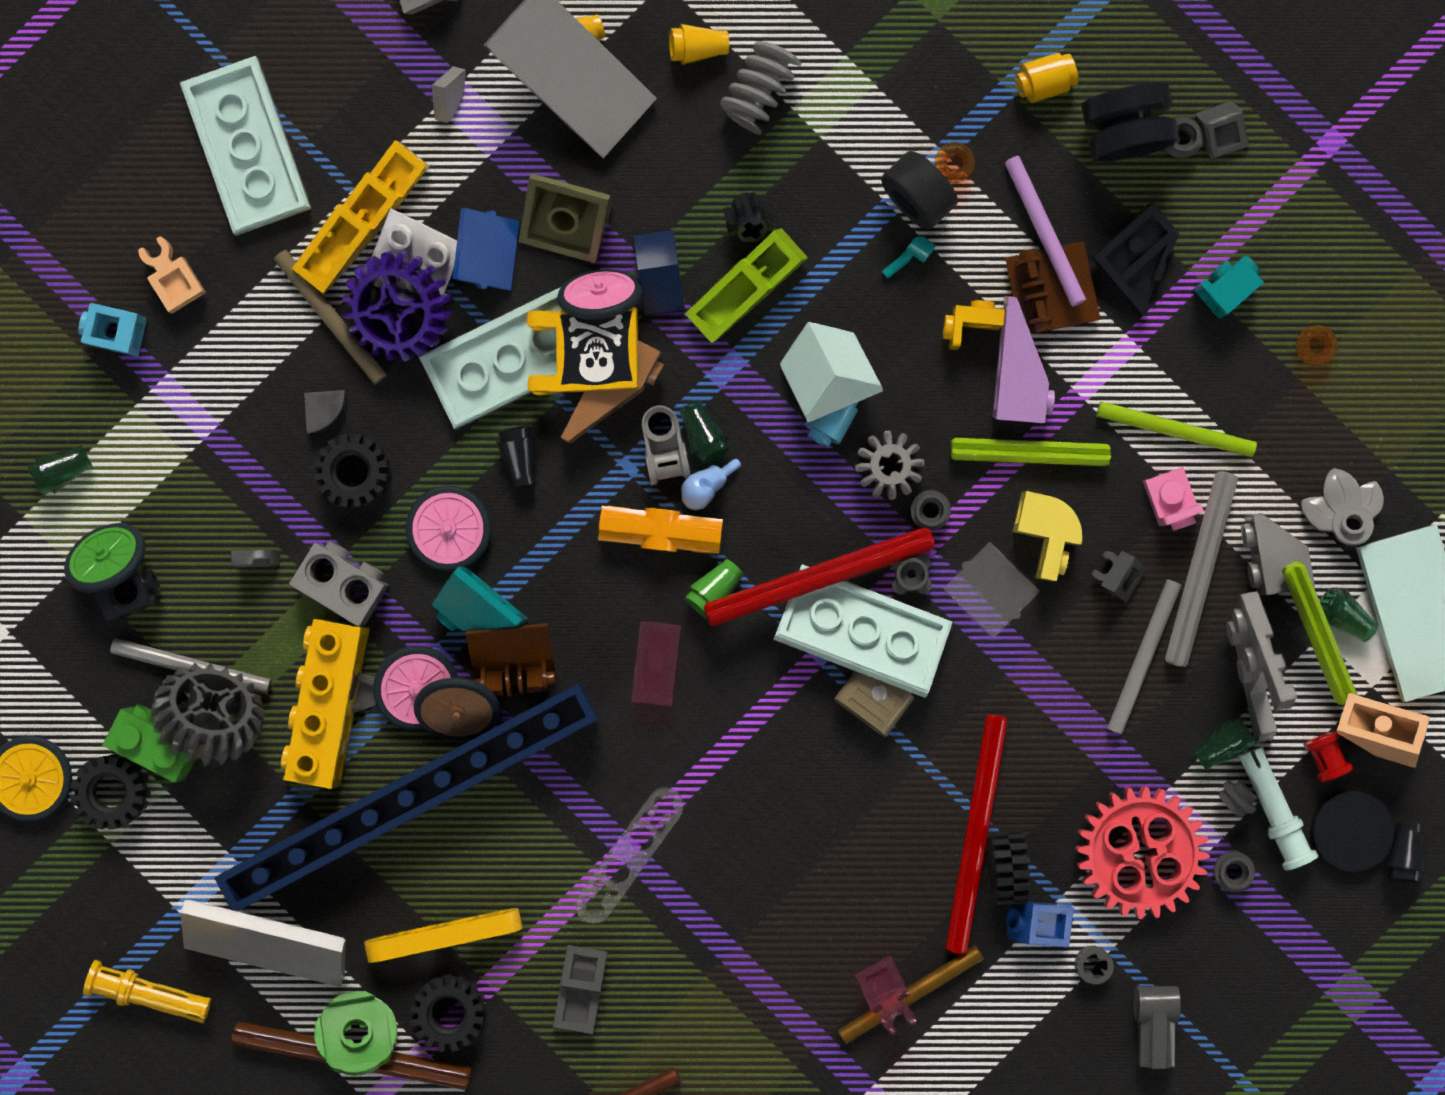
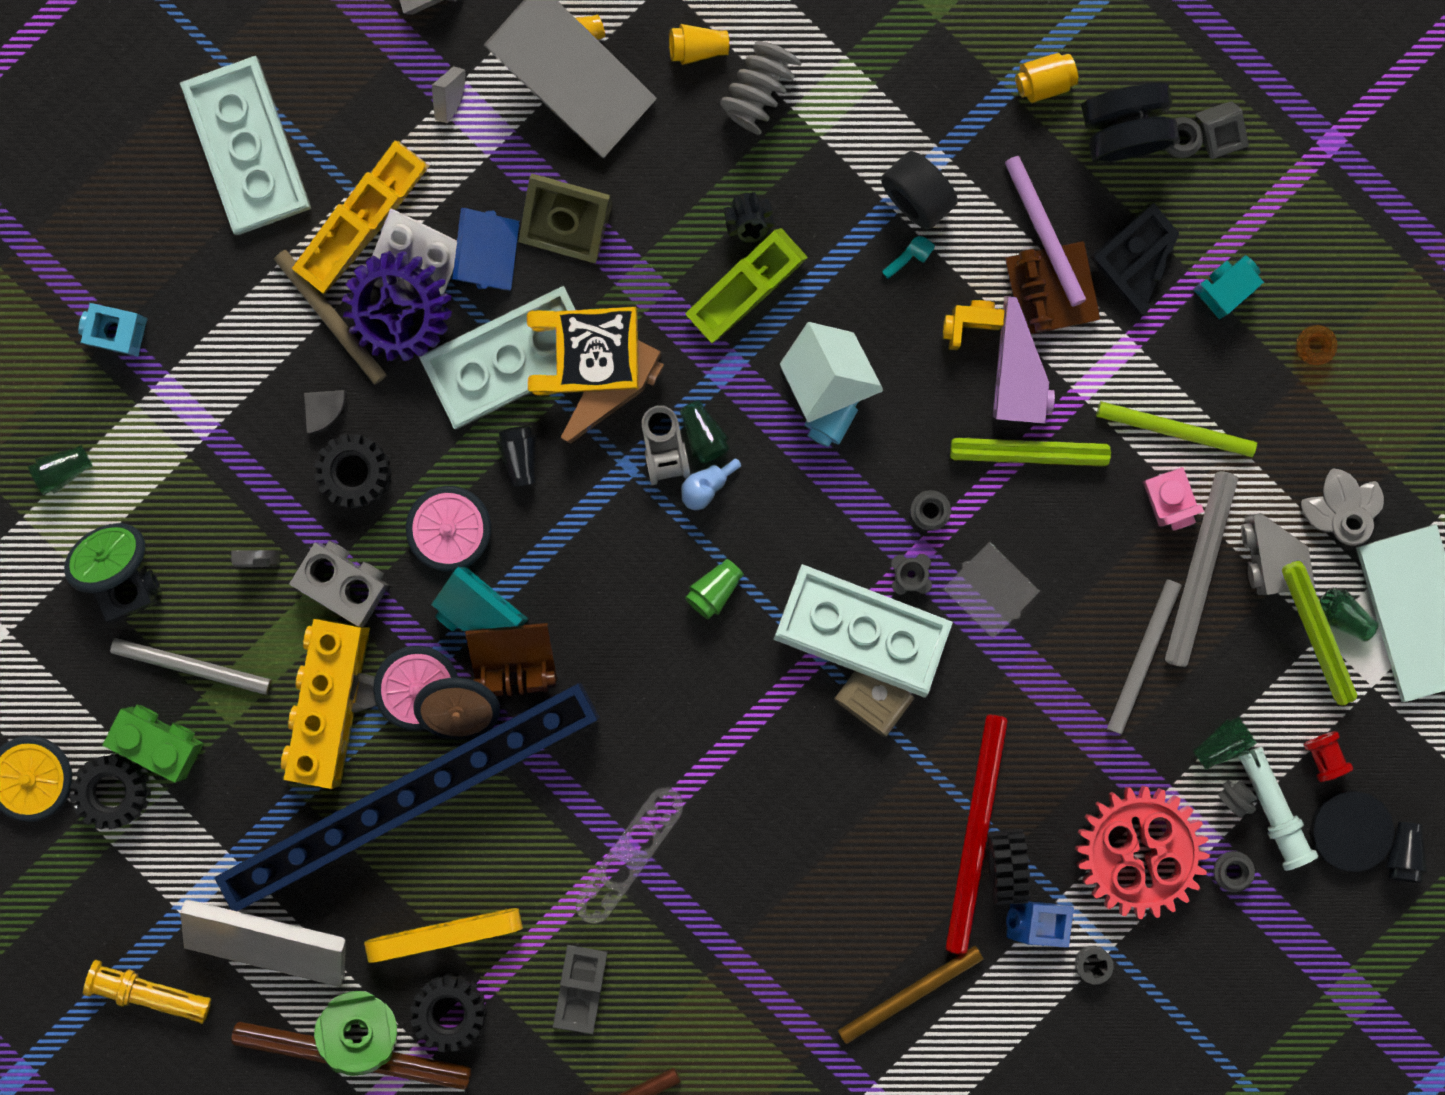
light nougat plate [138,236,206,314] -> none
dark grey gear [151,663,264,767] -> none
bright pink wheel [557,269,643,319] -> none
light orange piece [598,506,723,554] -> none
clear pink plate [631,621,681,706] -> none
dark blue slope [634,230,685,316] -> none
red axle [704,527,935,626] -> none
light grey gear [855,431,924,500] -> none
clear pink plate [855,956,916,1035] -> none
clear orange plate [934,142,975,183] -> none
light yellow brick [1013,491,1082,581] -> none
dark grey tile [1092,551,1147,603] -> none
dark grey piece [1133,986,1181,1069] -> none
light grey wing [1226,591,1297,743] -> none
light nougat slope [1337,693,1430,768] -> none

